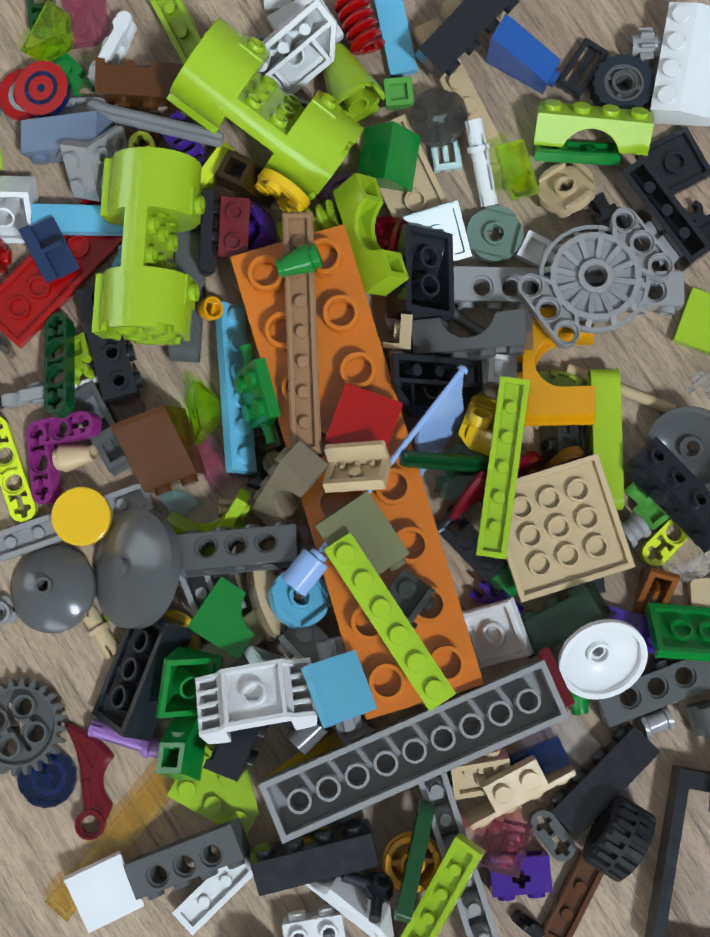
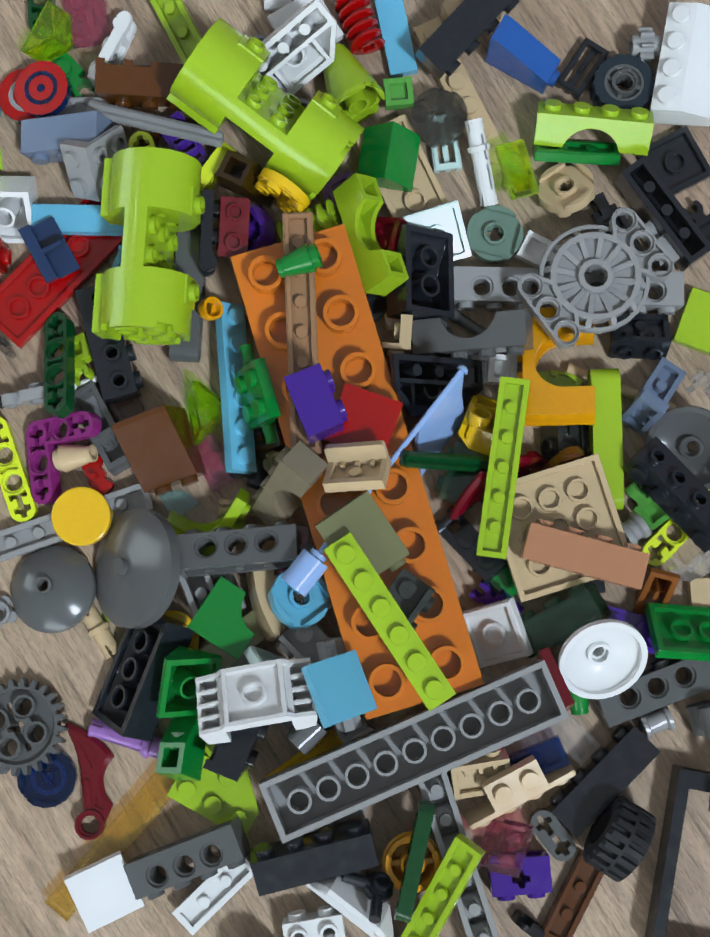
none -> red piece [81,455,114,495]
none -> dark purple brick [284,363,348,444]
none -> black tile [366,294,387,323]
none -> nougat brick [519,519,650,590]
none -> black bracket [609,313,672,360]
none -> sand blue bracket [622,357,686,436]

